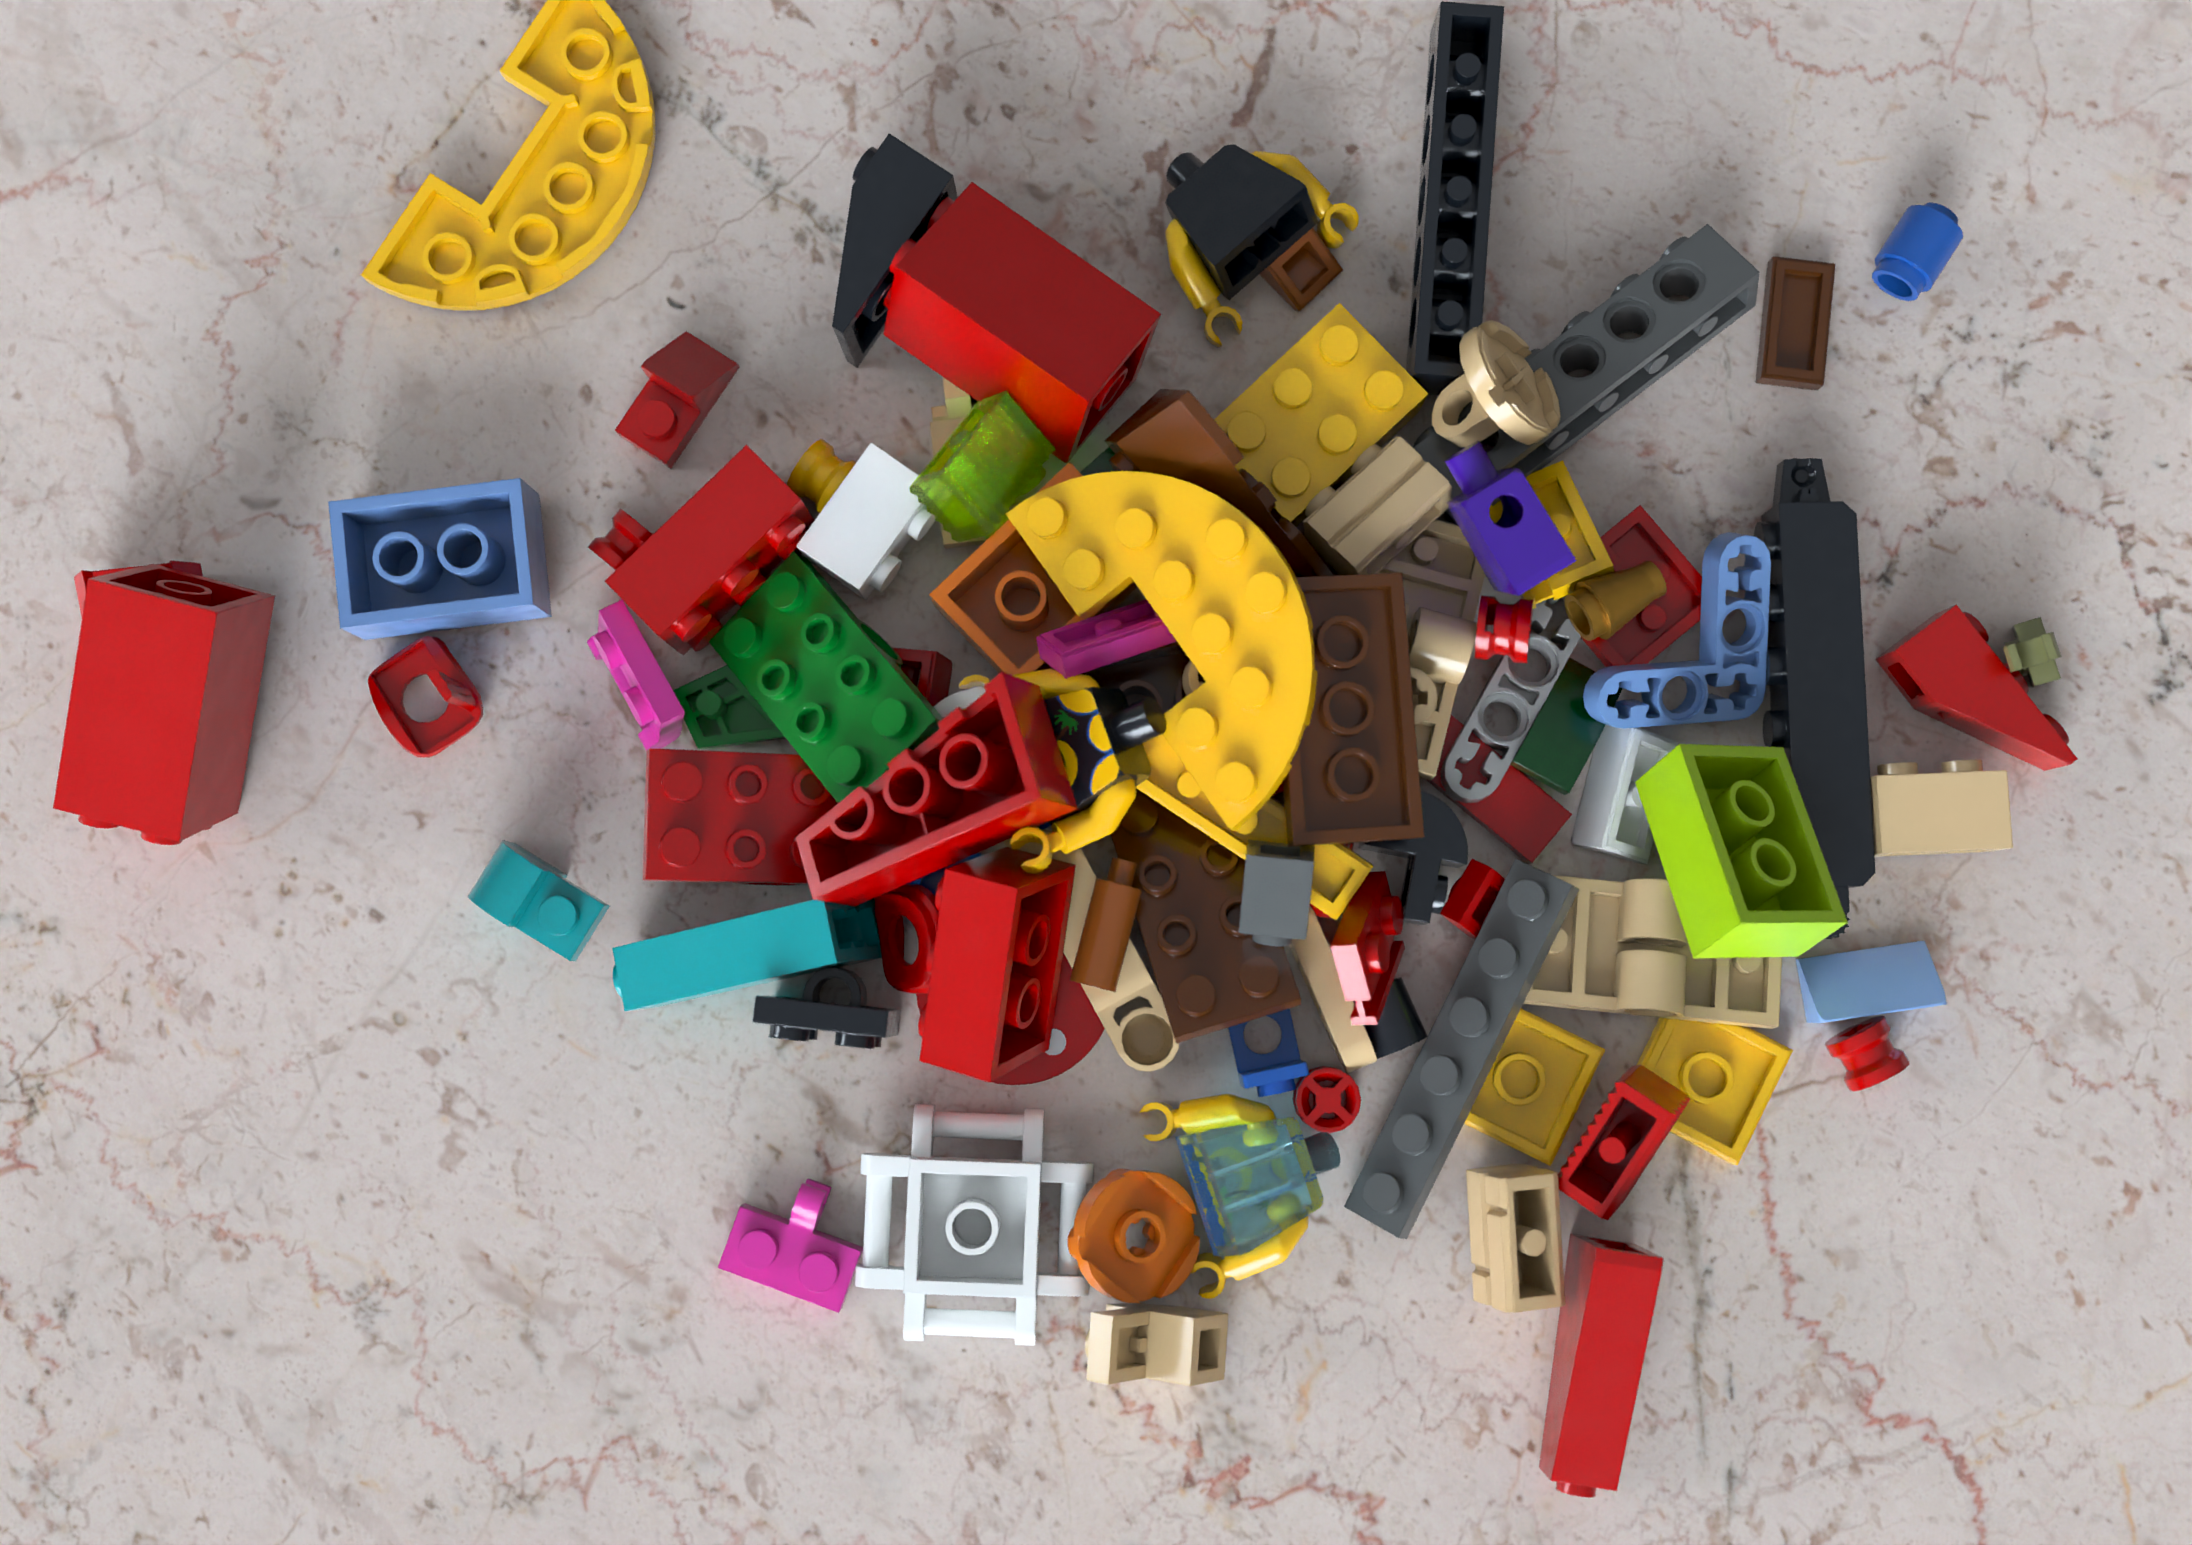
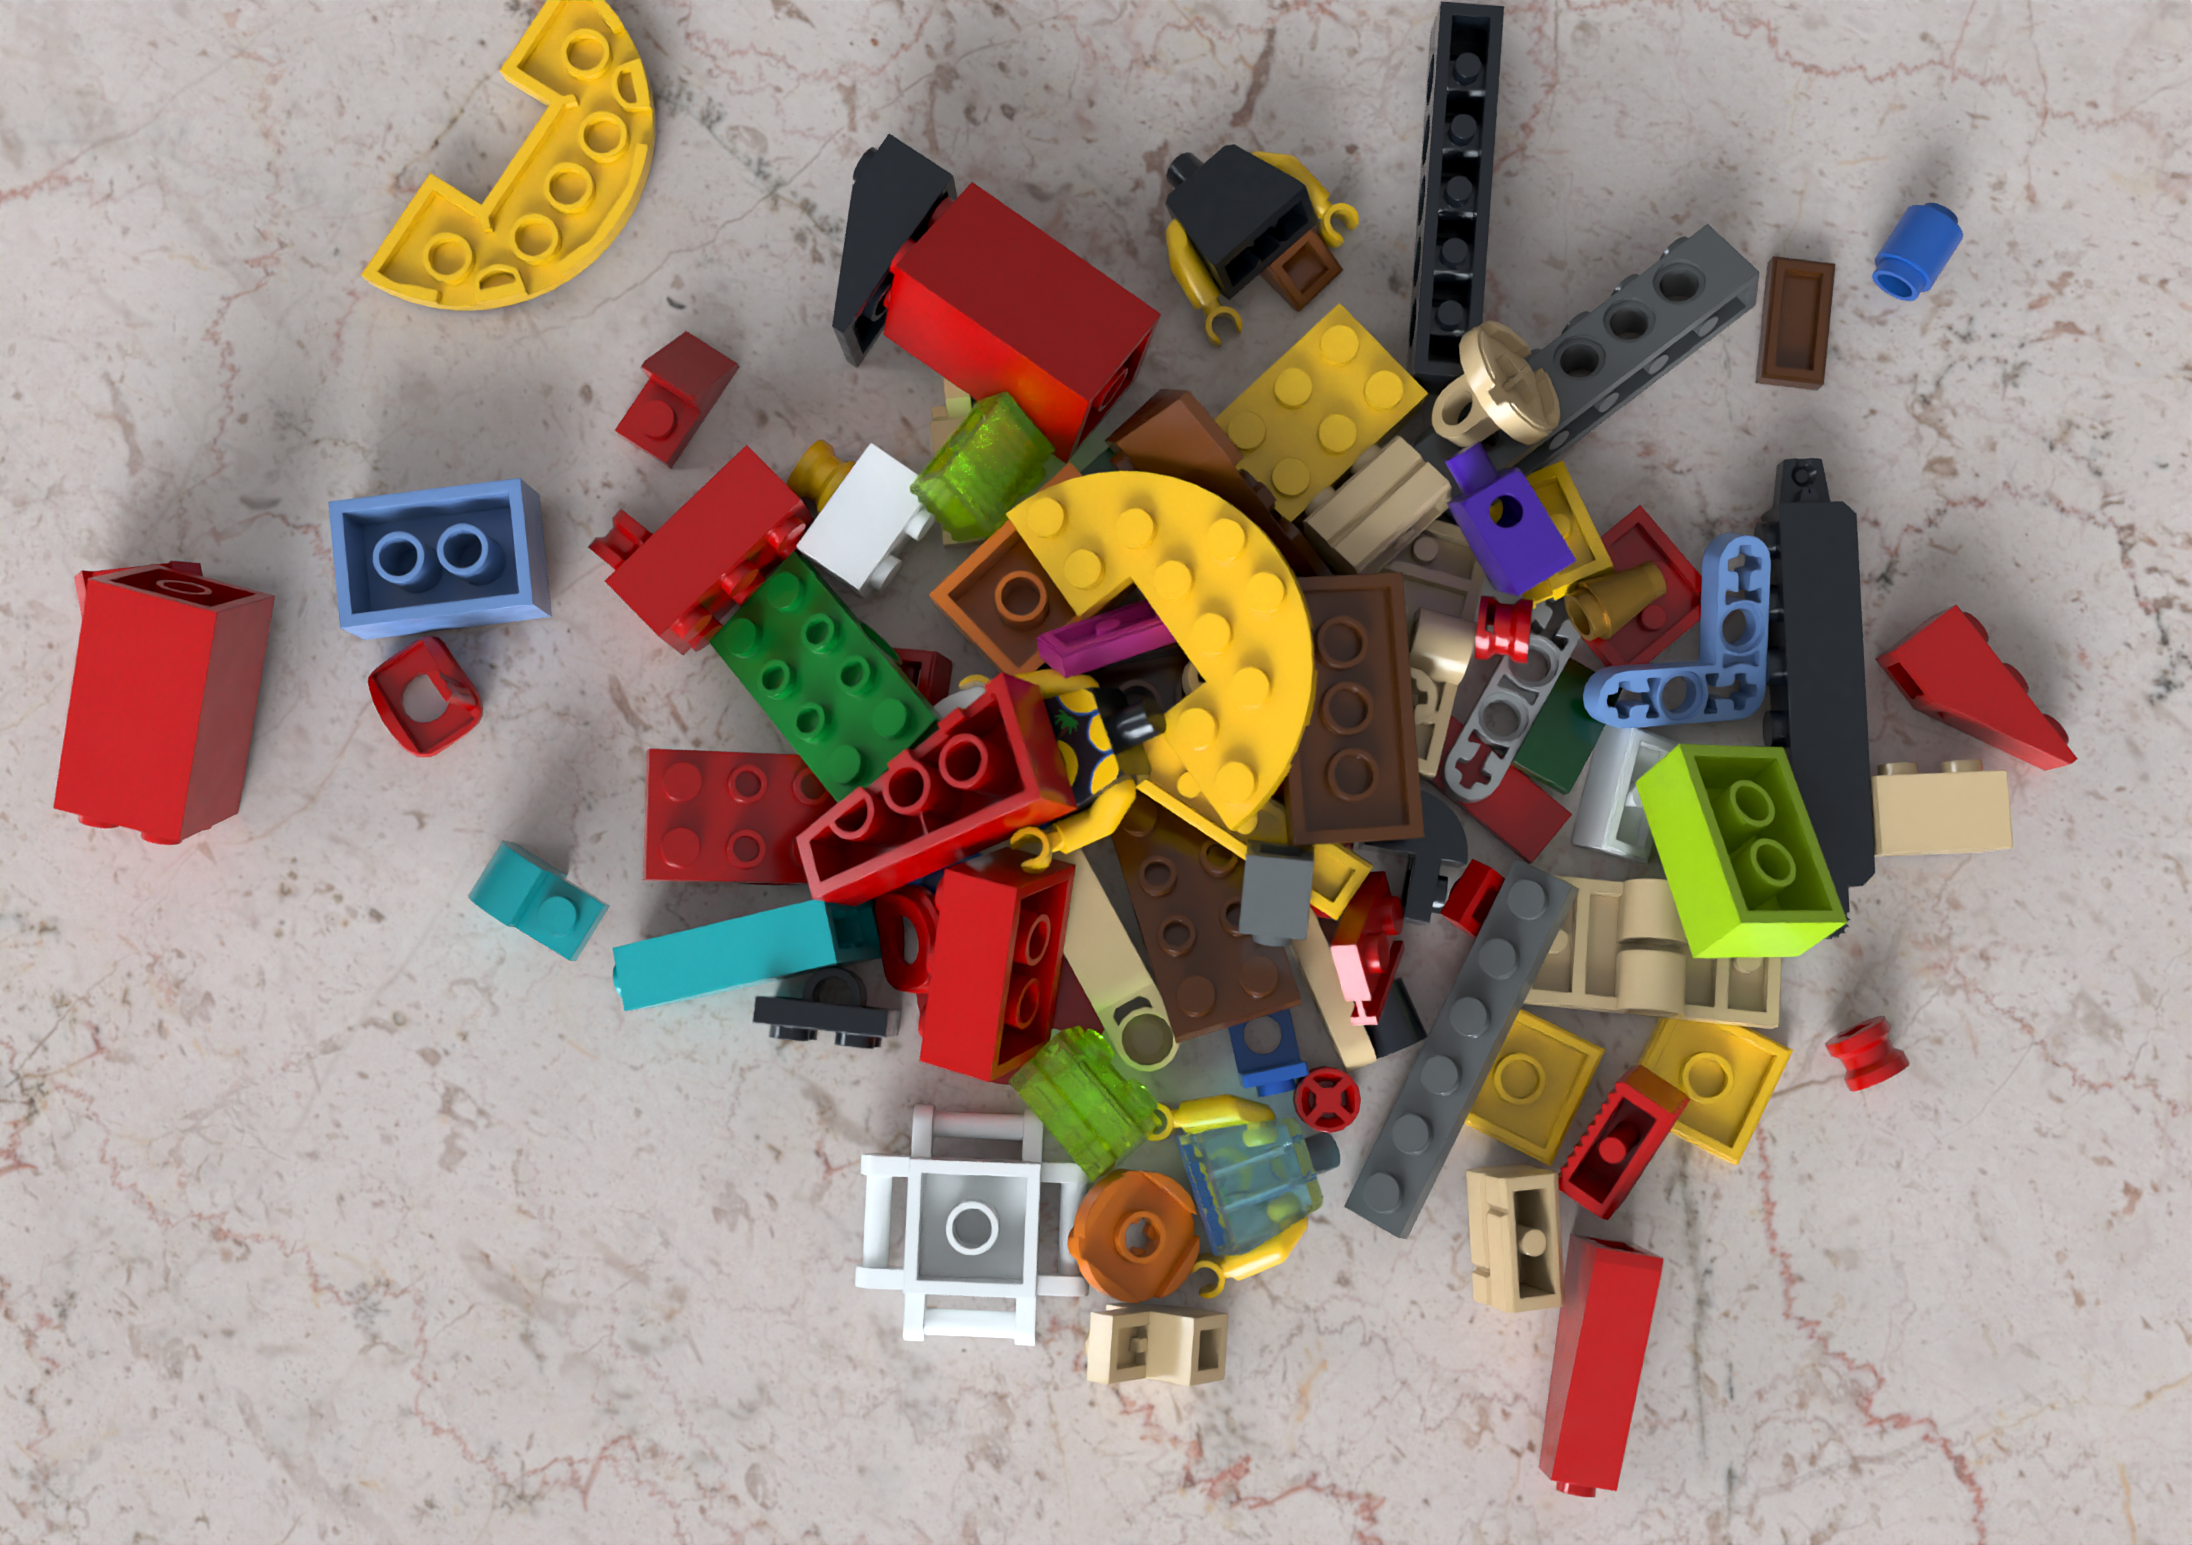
dark pink plate [587,600,685,751] -> none
green piece [673,665,786,749] -> none
dark pink plate [718,1178,863,1313] -> none
dark orange cylinder [1070,857,1142,992] -> none
light blue slope [1796,940,1947,1023] -> none
olive plate [2002,617,2062,688] -> none
none -> clear neon green brick [1009,1026,1163,1182]

